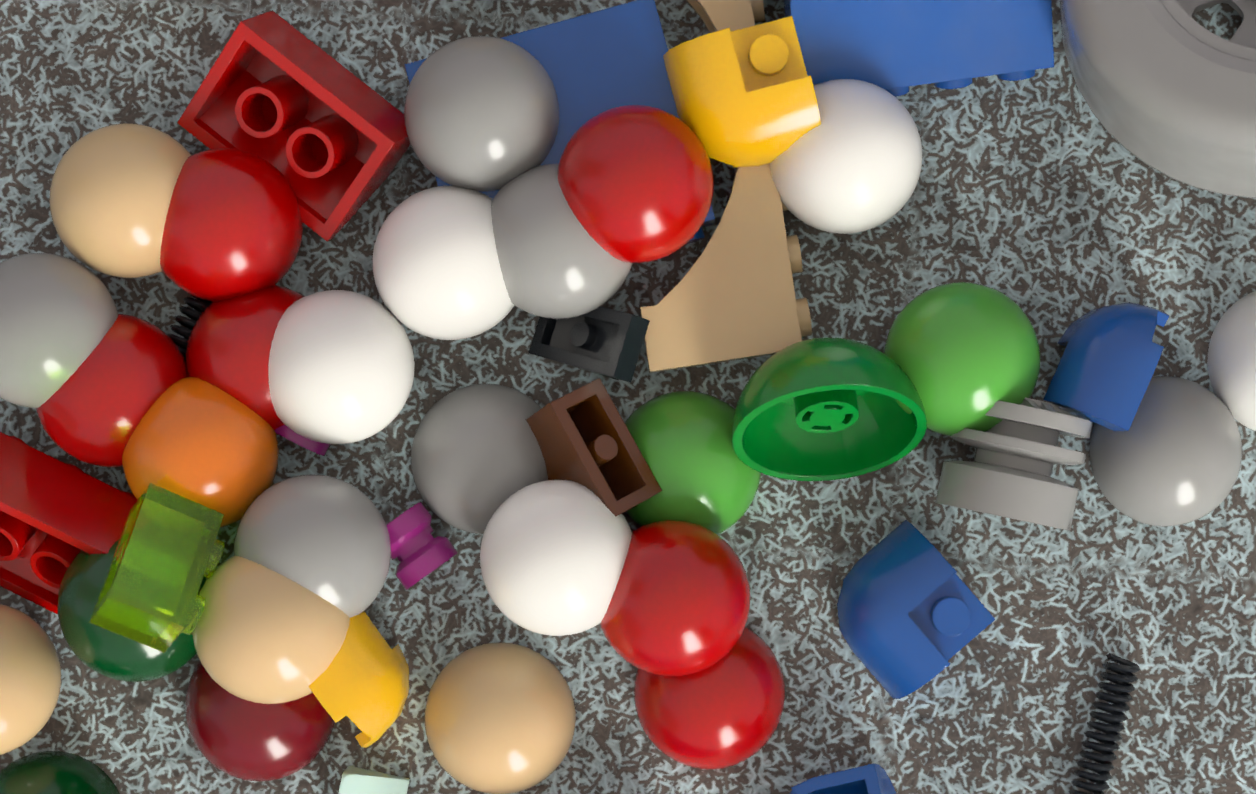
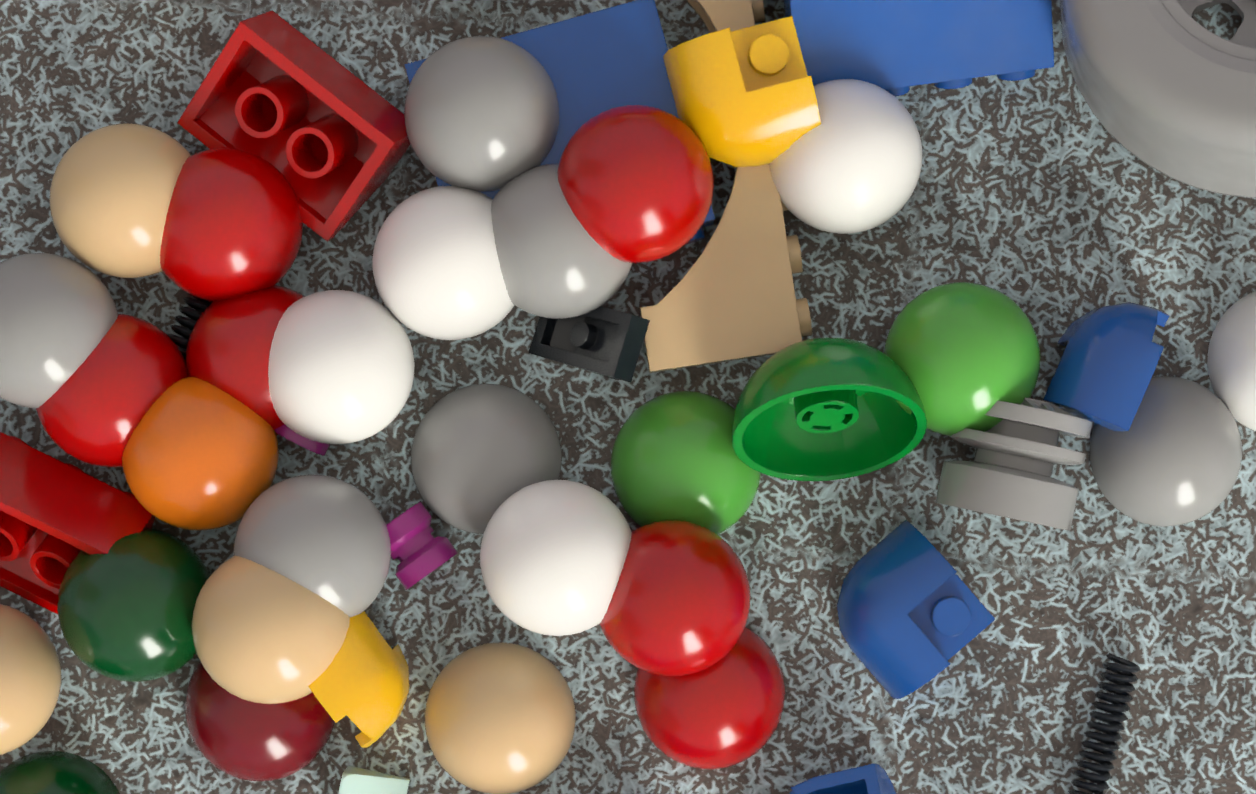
clear neon green brick [89,483,225,653] -> none
reddish brown brick [526,378,662,517] -> none

